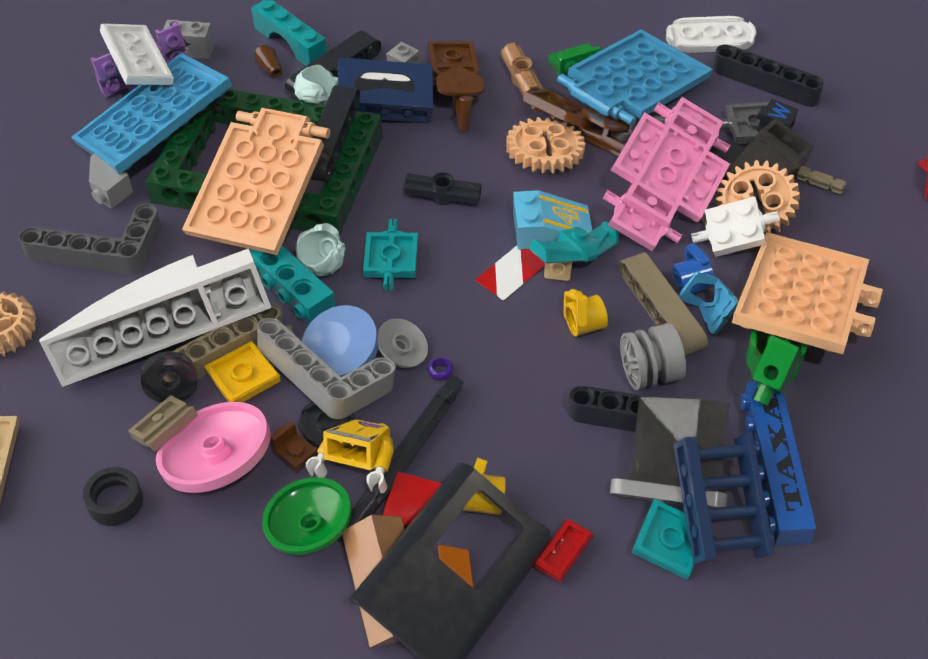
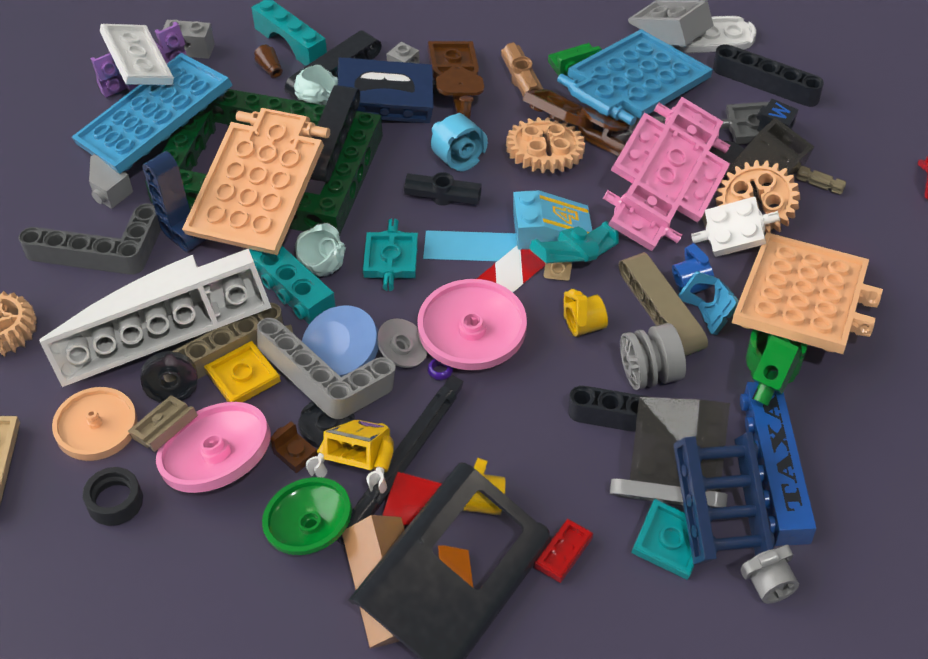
none -> light nougat piece [52,387,138,461]
none -> dark blue beam [143,151,207,252]
none -> bright pink dish [418,279,527,370]
none -> medium azure sticker [423,231,517,261]
none -> medium azure brick [431,113,488,171]
none -> light grey slope [628,0,714,47]
none -> light grey piece [741,545,799,604]

